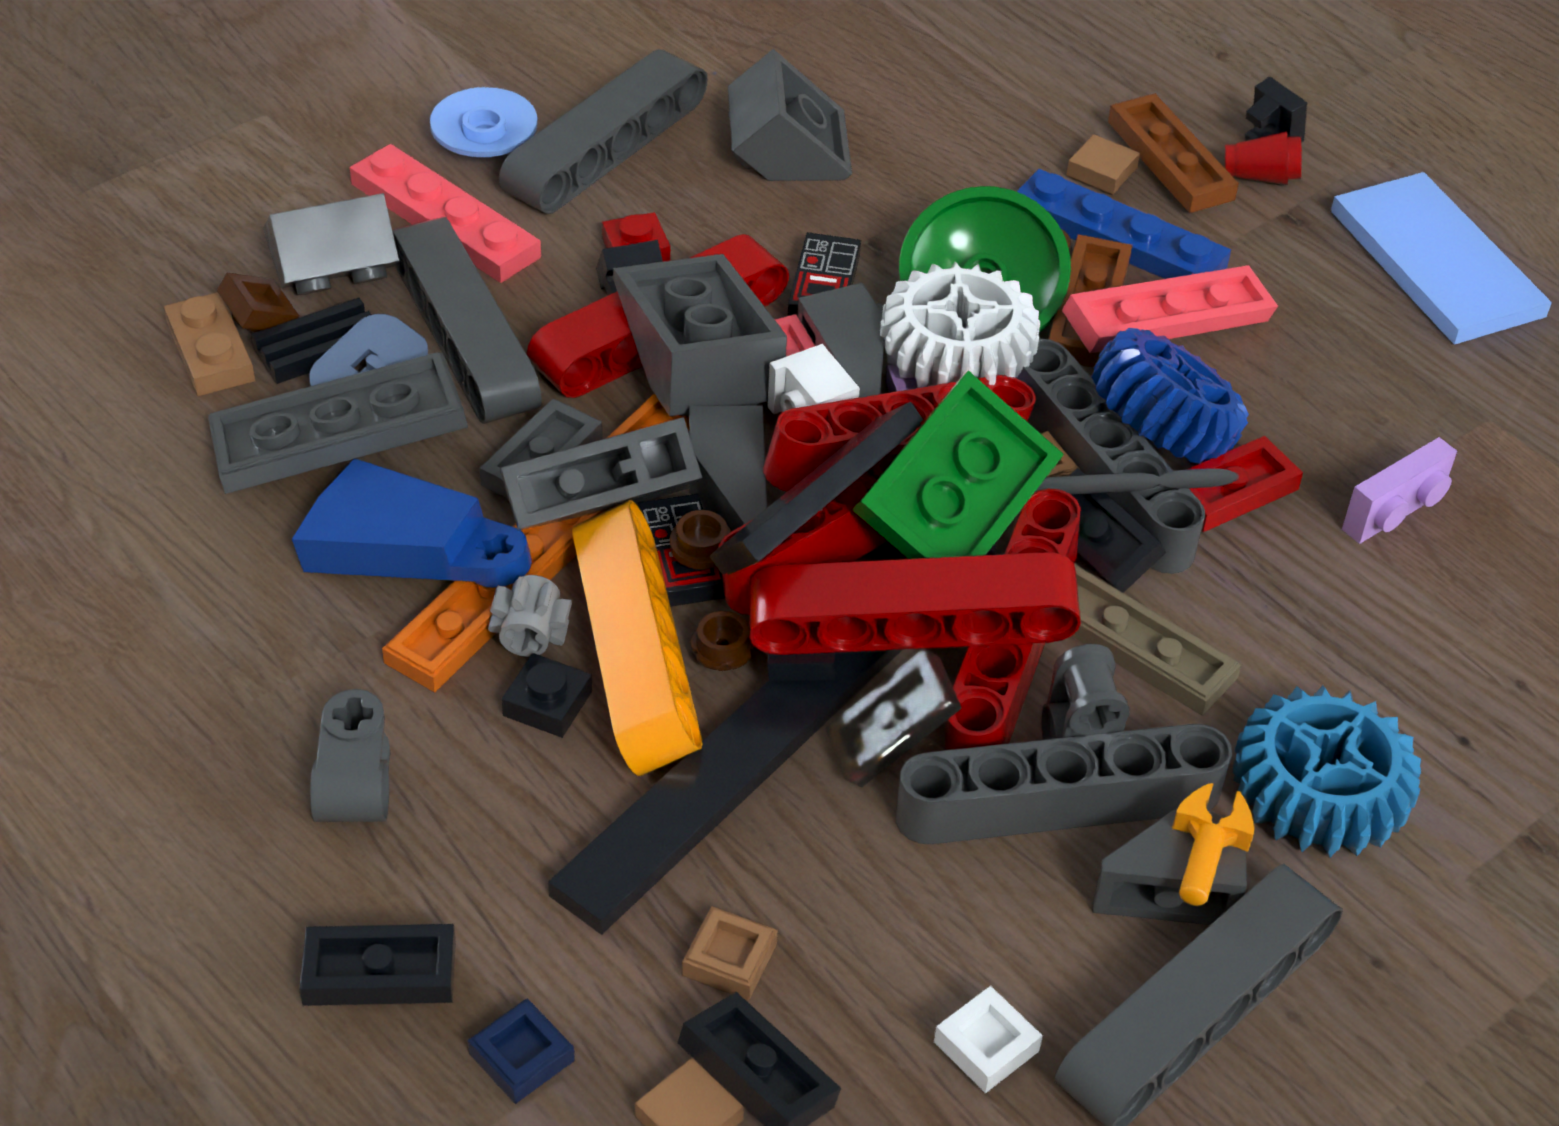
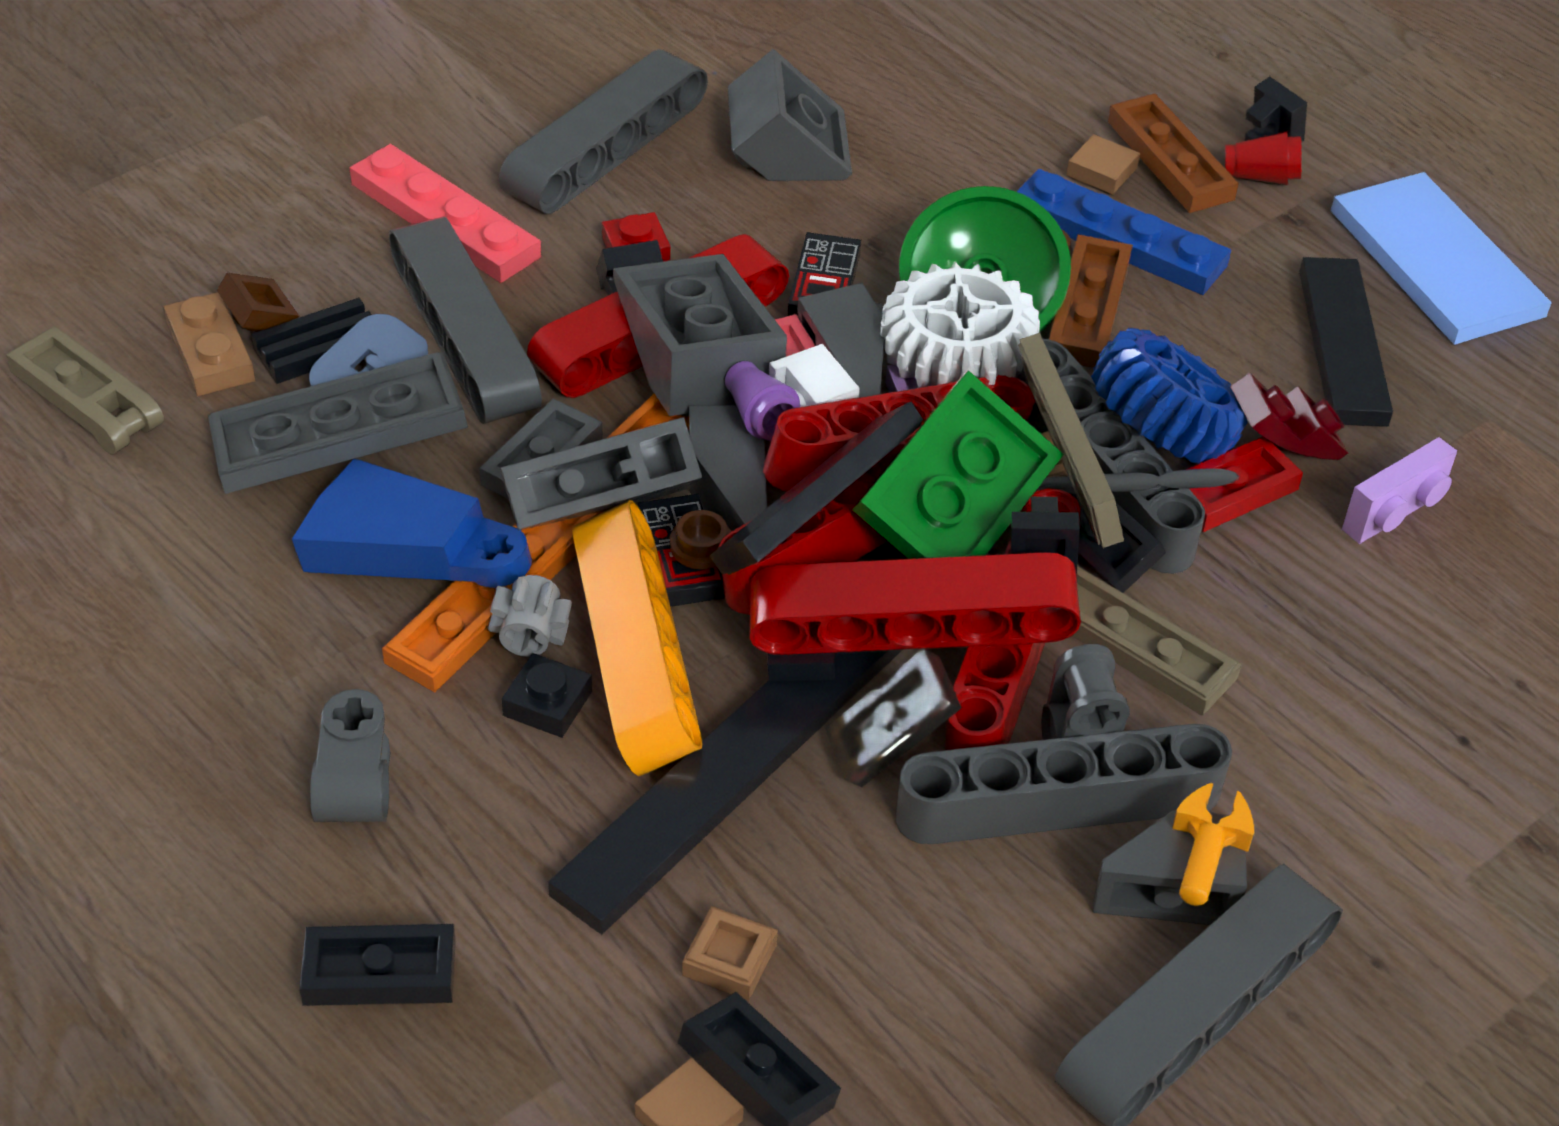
slope [263,193,399,295] -> none
light blue dish [430,87,537,157] -> none
dark blue tile [468,998,575,1104] -> none
reddish brown plate [690,611,754,671] -> none
white plate [934,986,1043,1093] -> none
coral plate [1062,265,1278,353] -> none
dark azure gear [1233,685,1421,858] -> none
none -> dark tan plate [6,326,164,454]
none -> medium lavender cone [725,361,800,441]
none -> black tile [1010,496,1080,577]
none -> dark tan tile [1018,332,1124,548]
none -> dark red slope [1230,373,1349,460]
none -> black tile [1299,257,1393,426]

